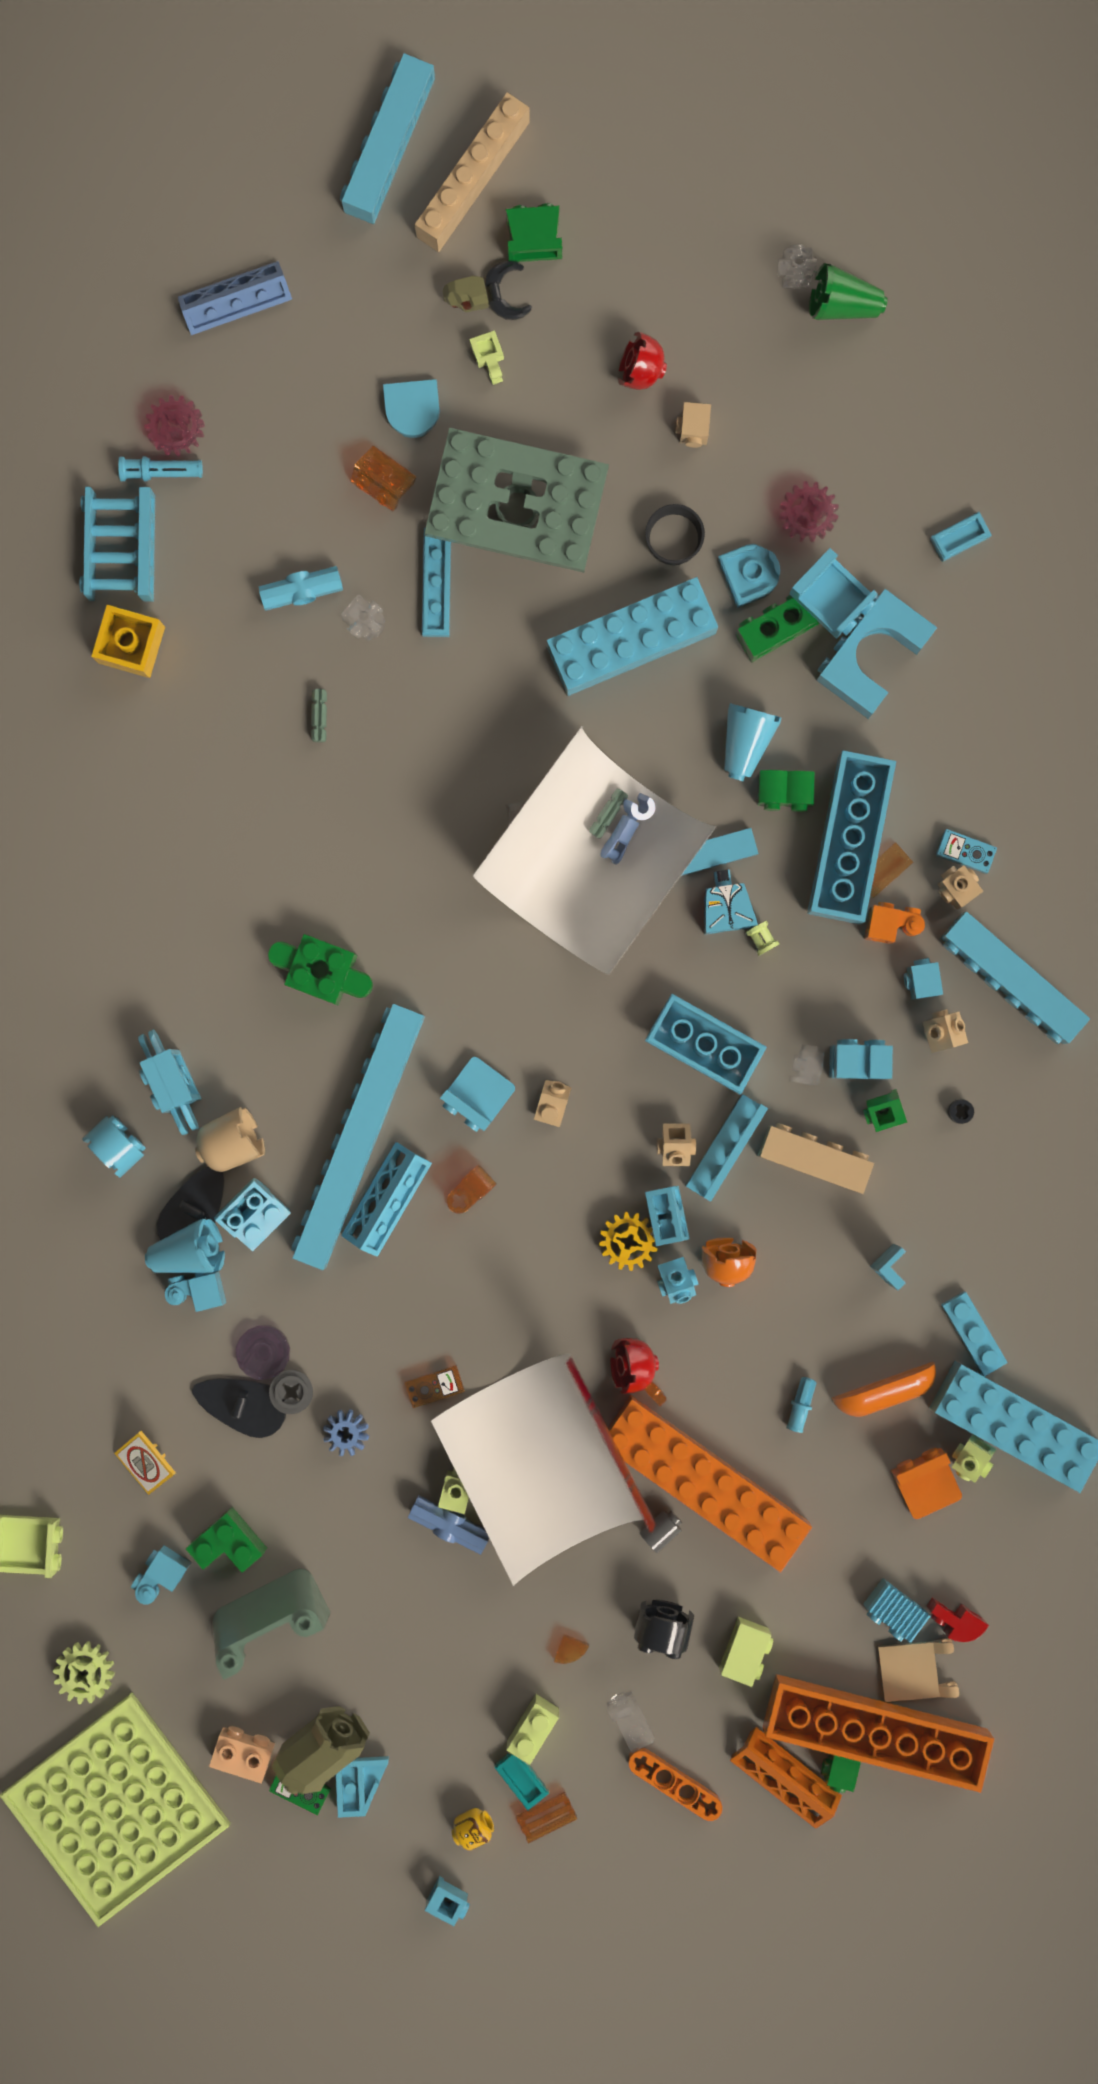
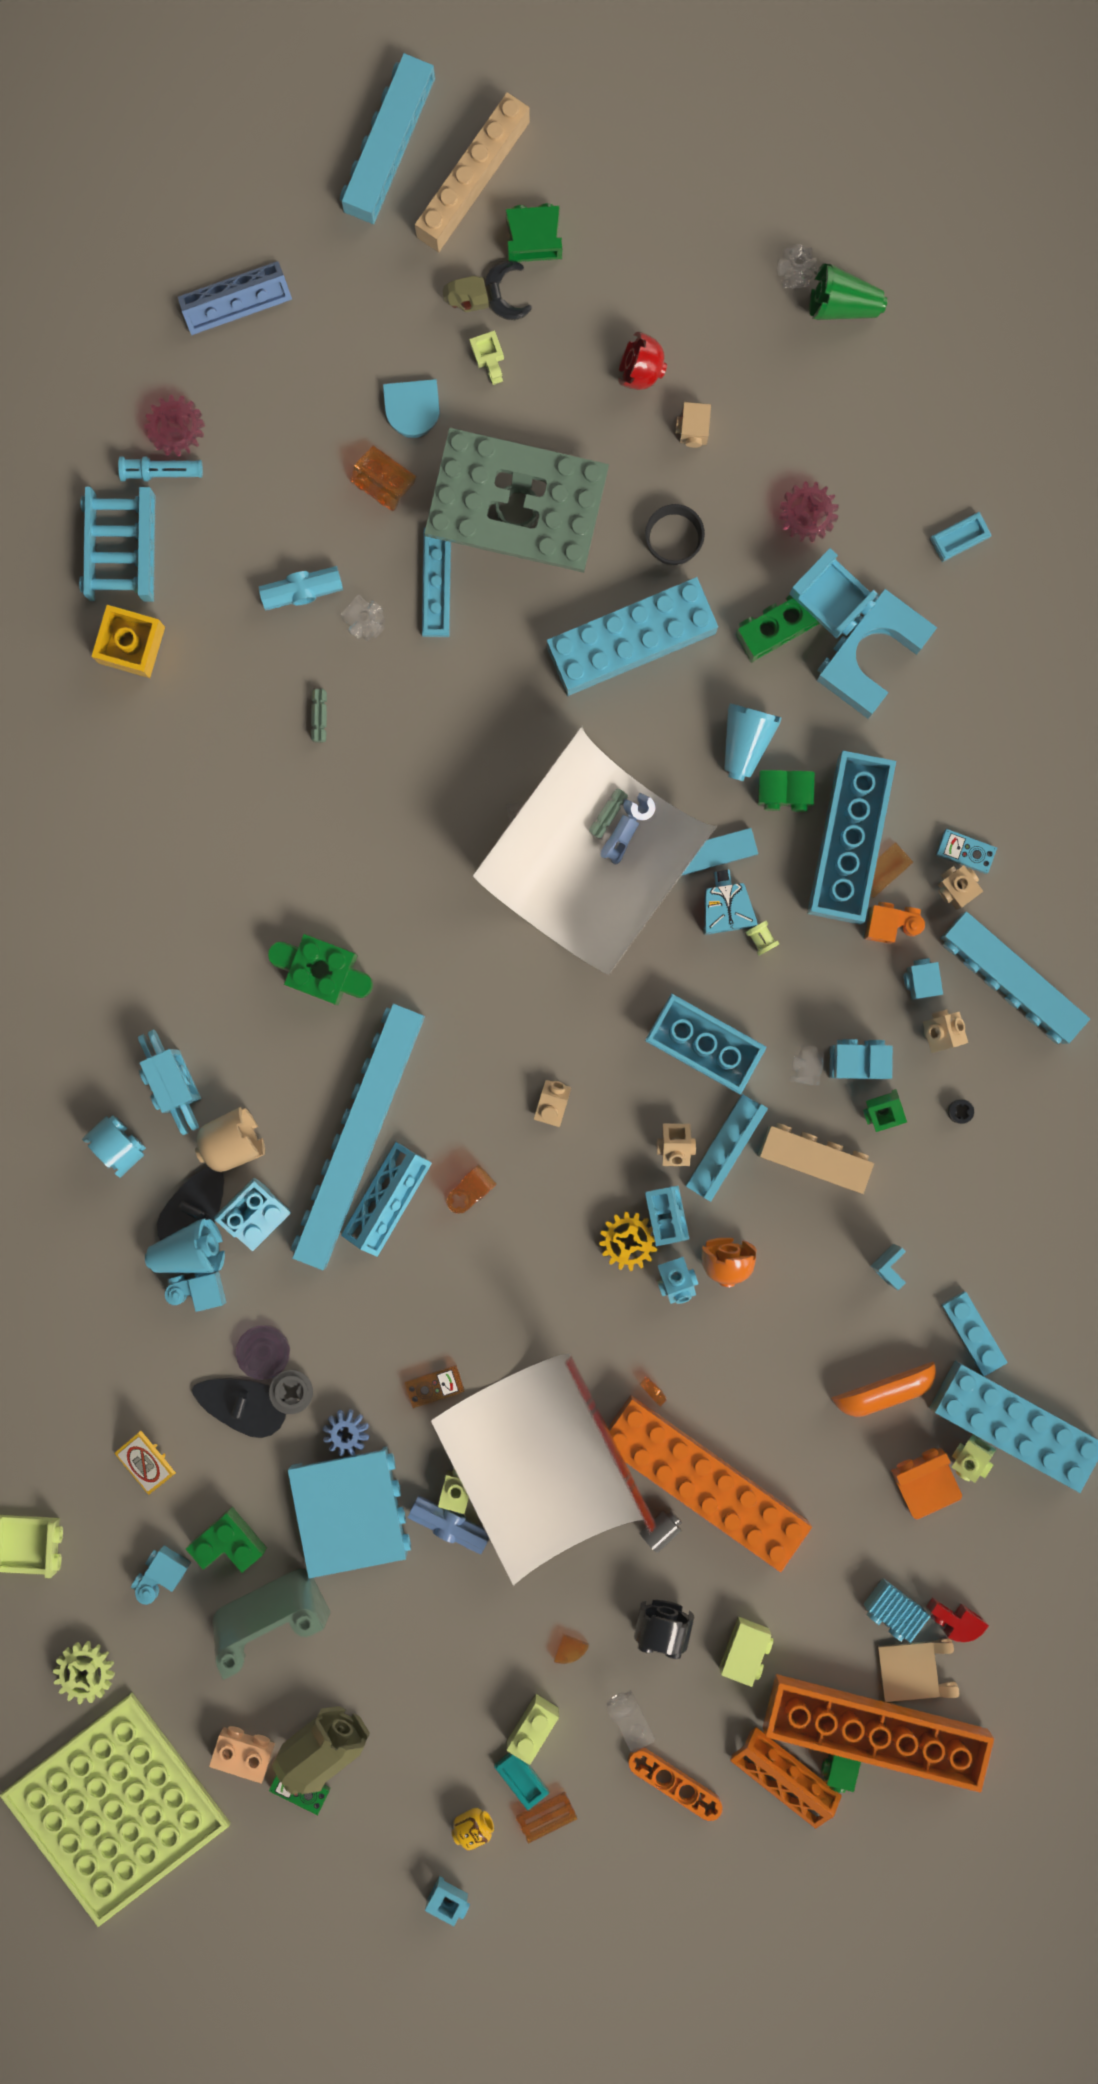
medium azure wing [336,1756,389,1818] -> none
medium azure bracket [440,1057,515,1132] -> none
red cylinder [610,1338,659,1394] -> none
medium azure tile [718,544,780,608] -> none
medium azure axle [786,1377,817,1433] -> none
none -> medium azure panel [288,1446,411,1578]

